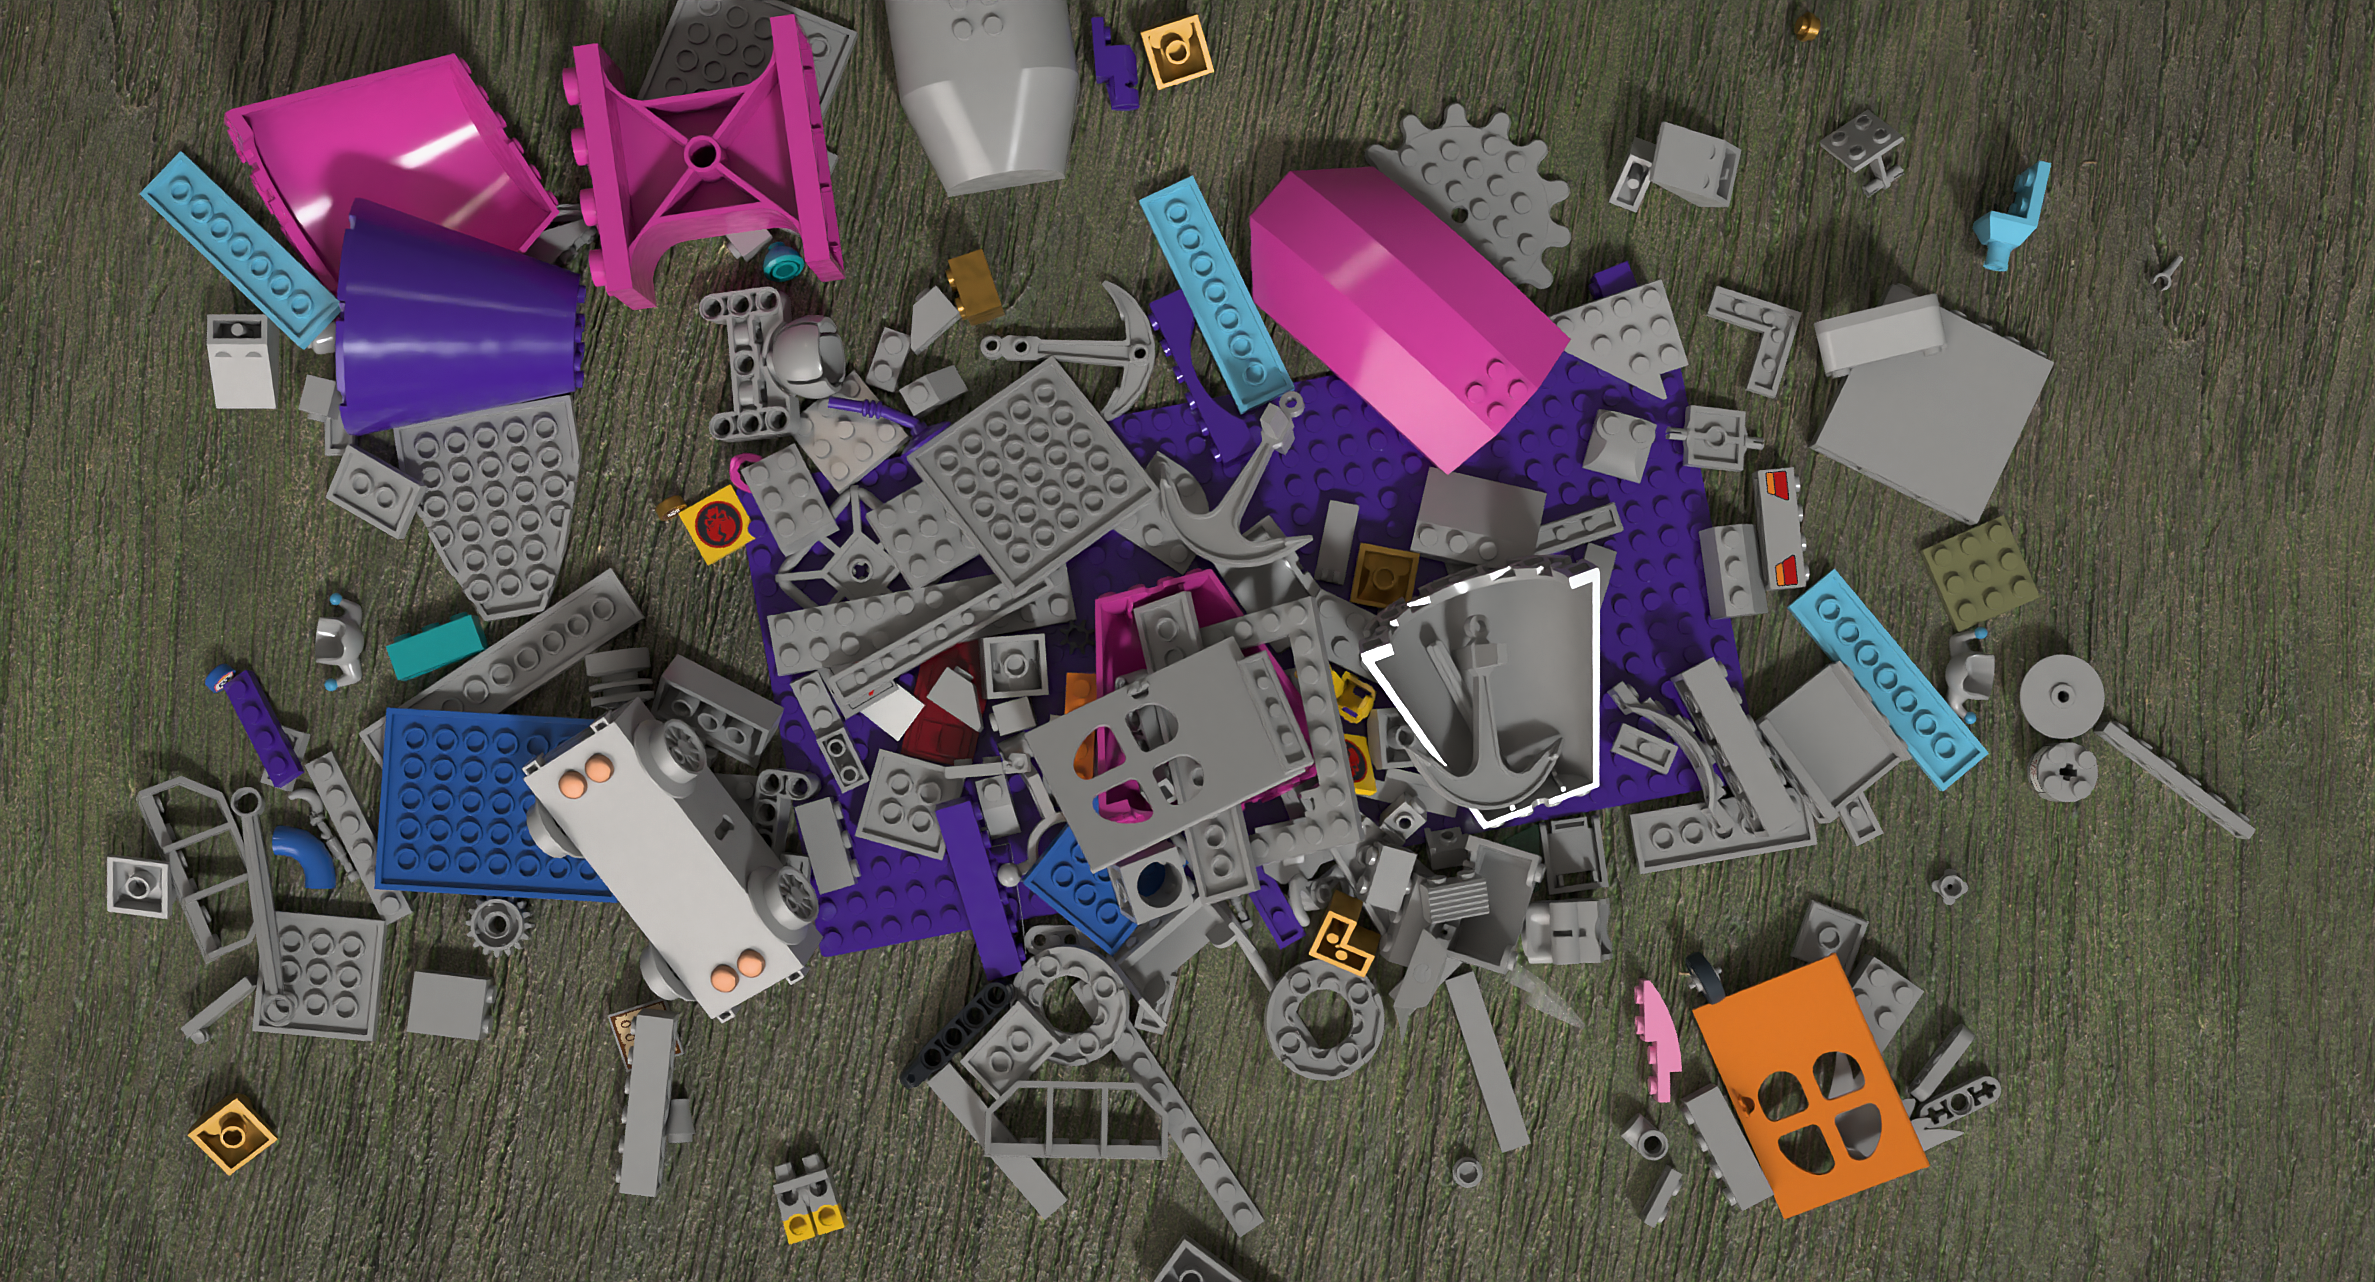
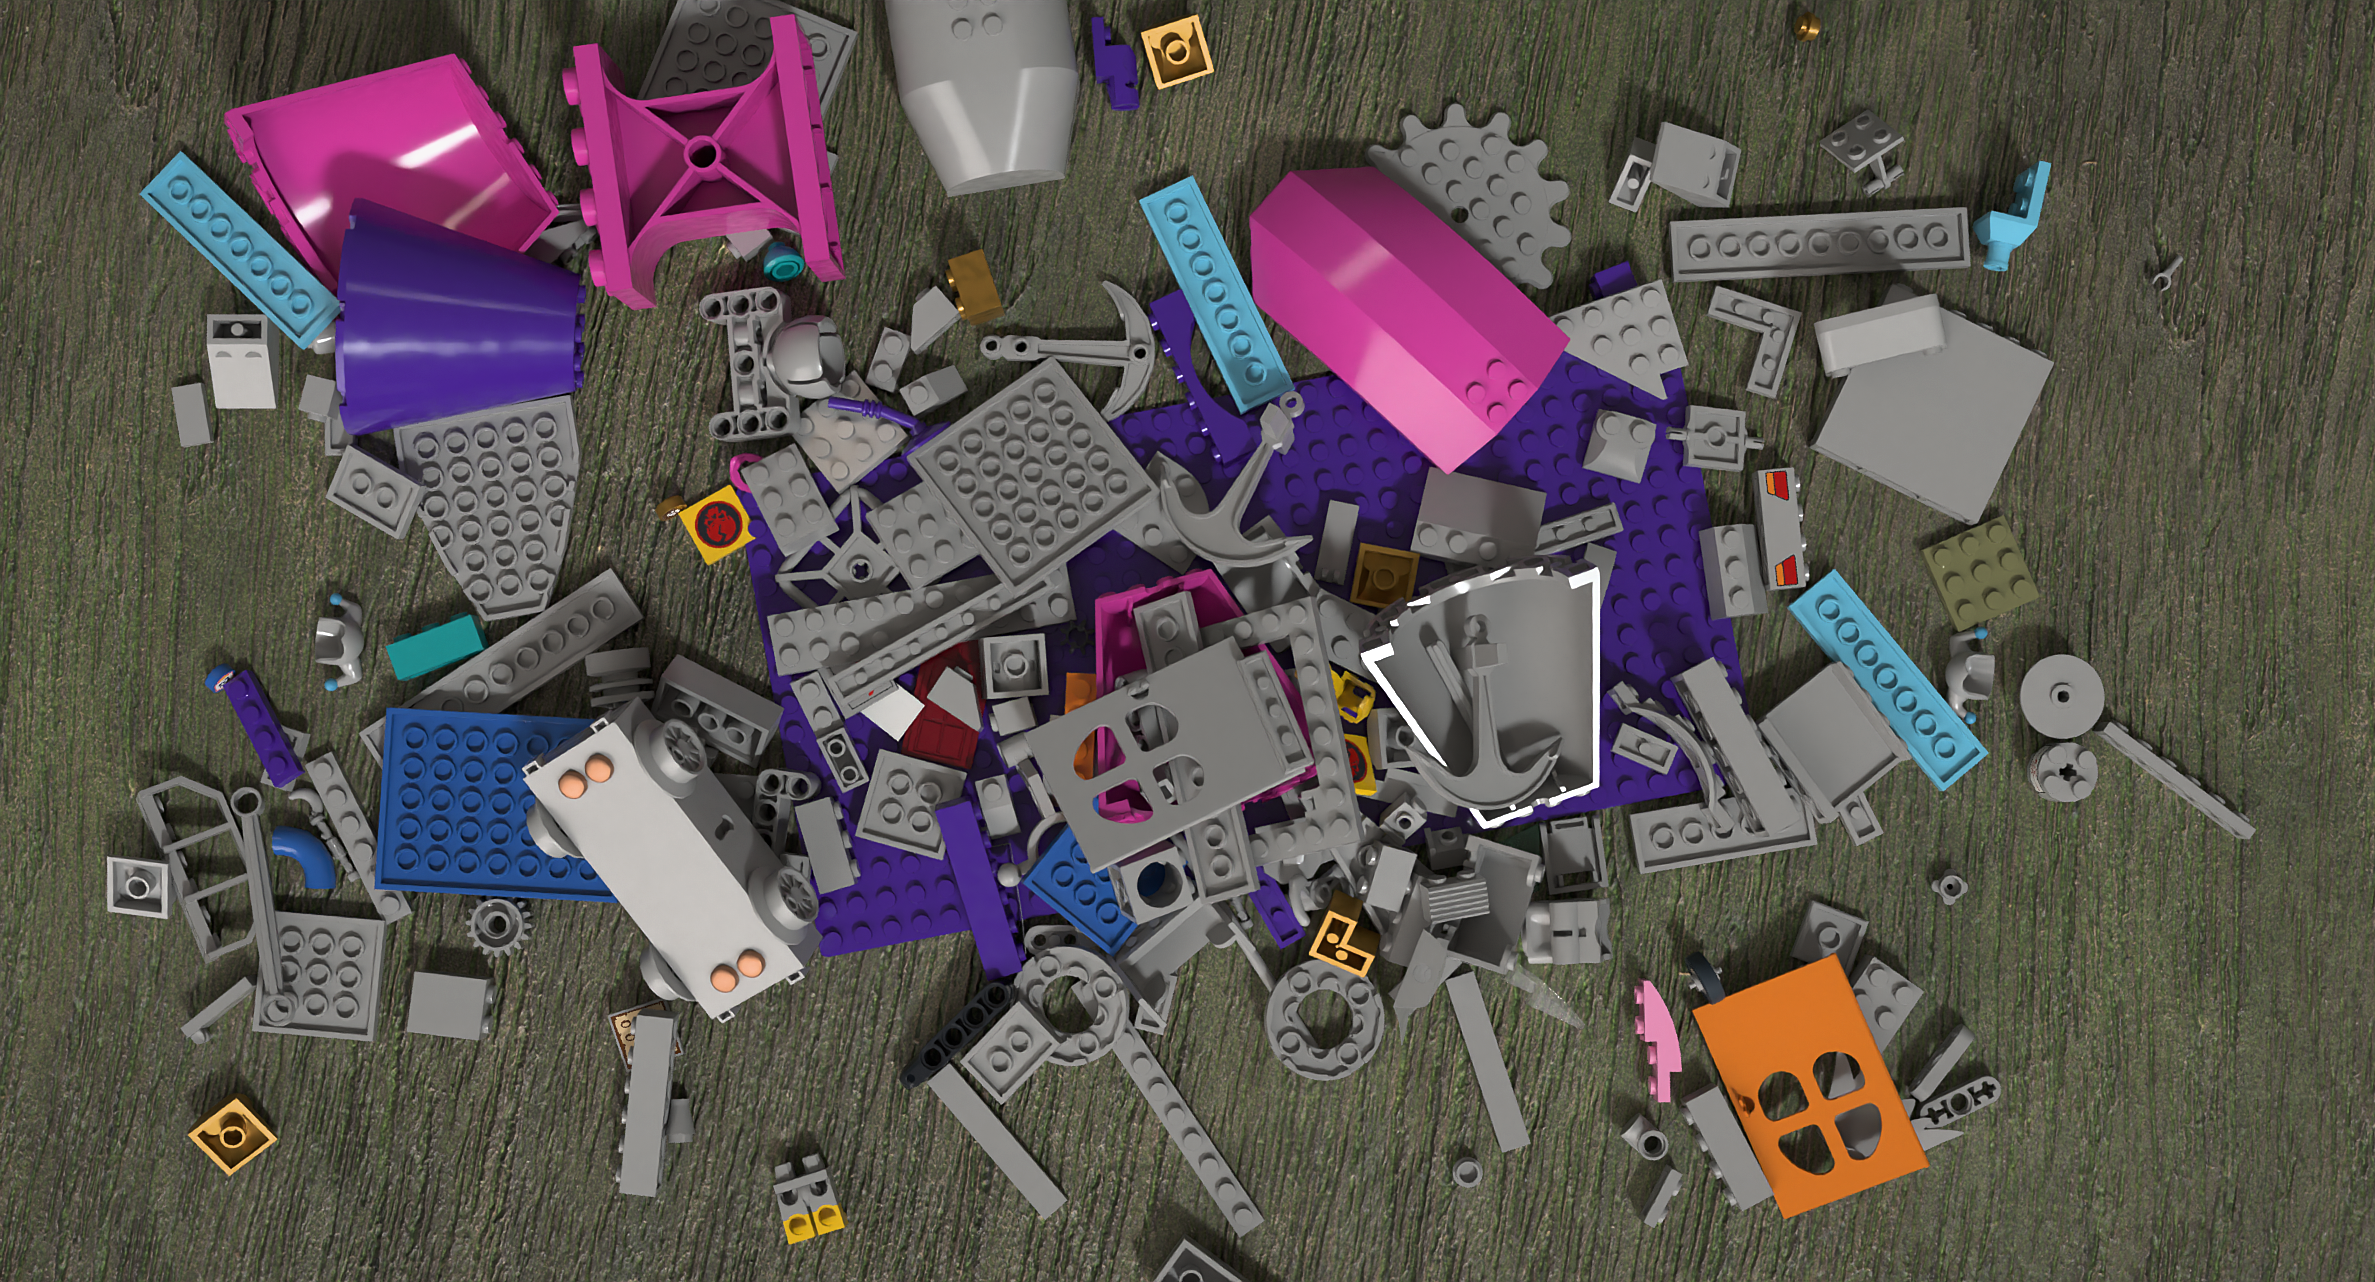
light grey hinge [944,753,1031,779] -> none
light grey plate [983,1080,1169,1160] -> none
none -> light grey tile [171,383,214,447]
none -> light grey plate [1668,207,1971,283]

